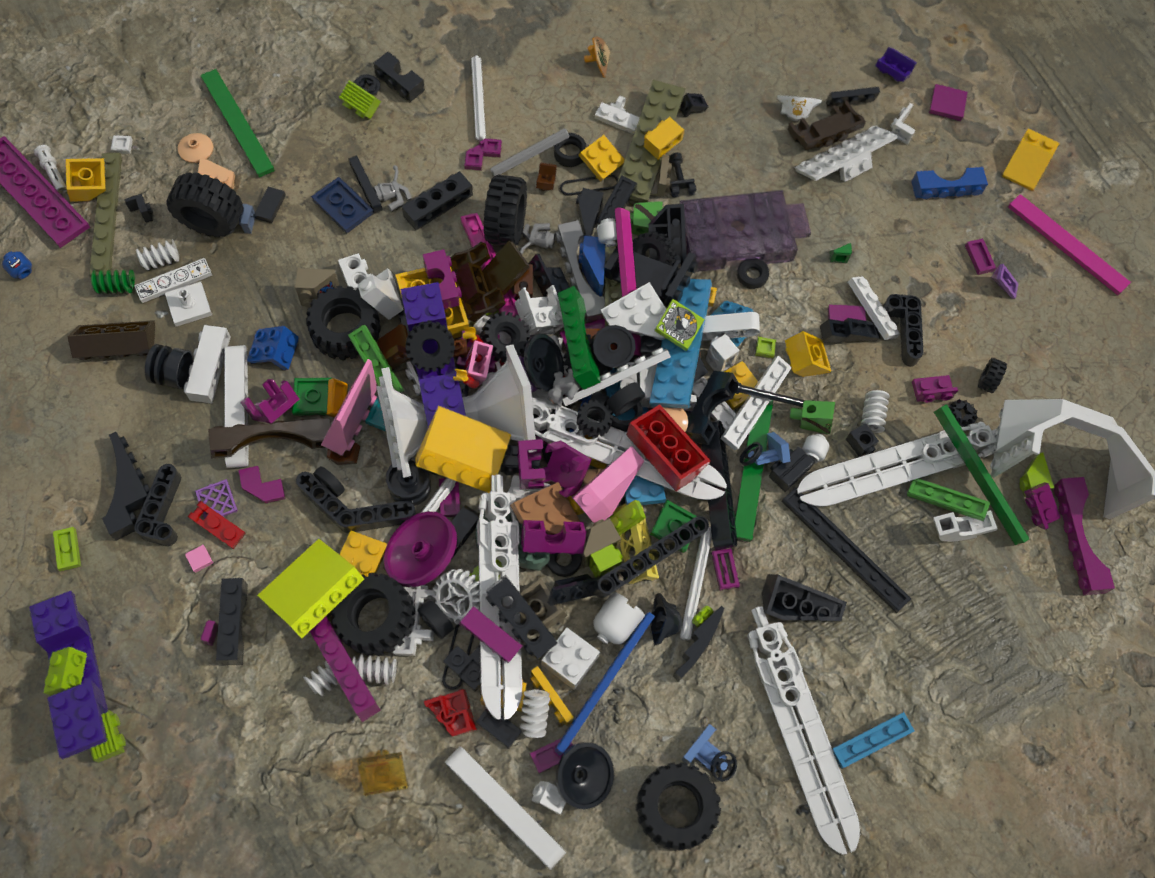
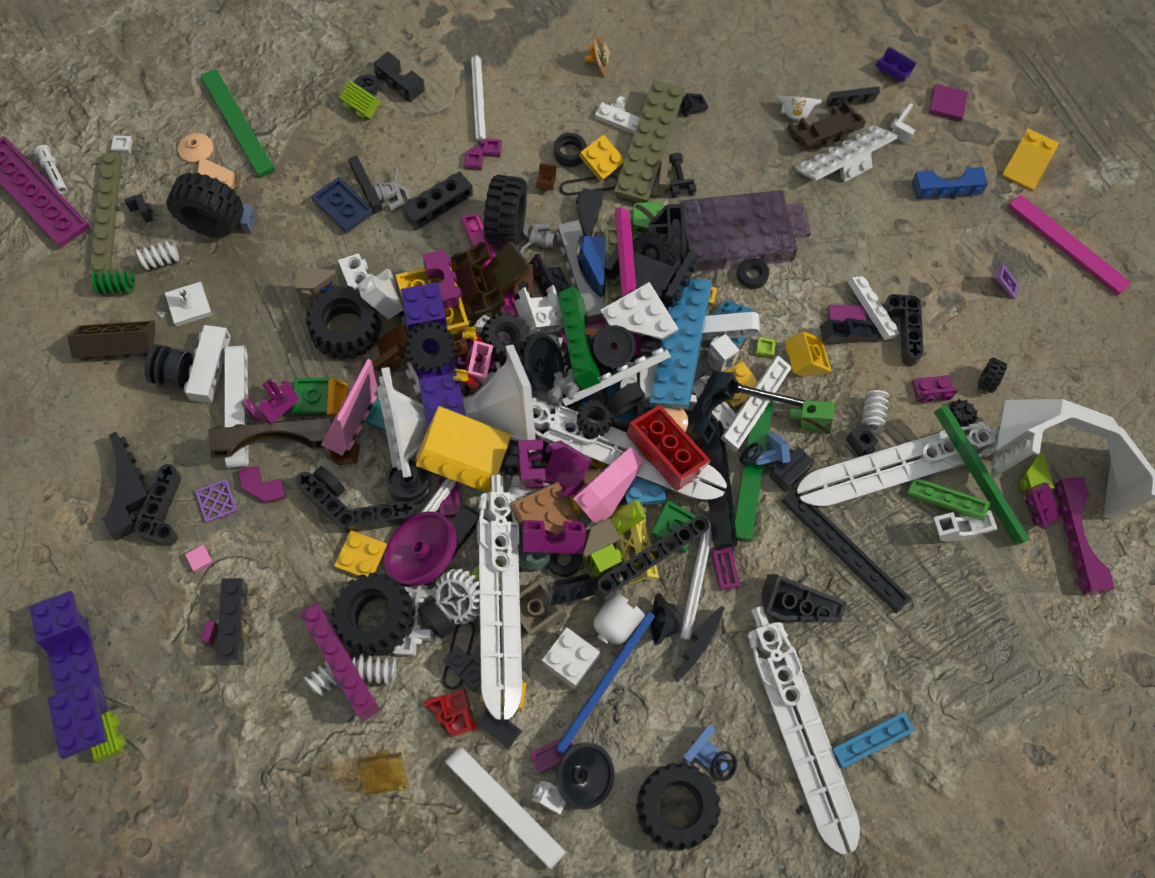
blue head [2,251,32,279] -> none
lime bracket [44,647,87,696] -> none
lime plate [53,527,81,572] -> none
yellow slope [66,158,106,202] -> none
white tile [134,258,212,303] -> none
red plate [187,501,246,549] -> none
blue bracket [247,326,299,370] -> none
black tile [254,186,286,223] -> none
neon yellow panel [258,539,364,638] -> none
bright green tile [348,325,404,393] -> none
magenta tile [459,606,522,664] -> none
black brick [485,575,558,659] -> none
light grey axle [490,128,569,176] -> none
white piece [520,689,550,738] -> none
yellow plate [530,666,574,726] -> none
black plate [596,175,637,224] -> none
white head [597,218,617,247] -> none
yellow brick [644,117,684,160] -> none
tile [654,299,705,351] -> none
lime piece [692,606,714,627] -> none
white head [802,434,830,463] -> none
green slope [830,243,852,263] -> none
magenta tile [965,238,996,275] -> none

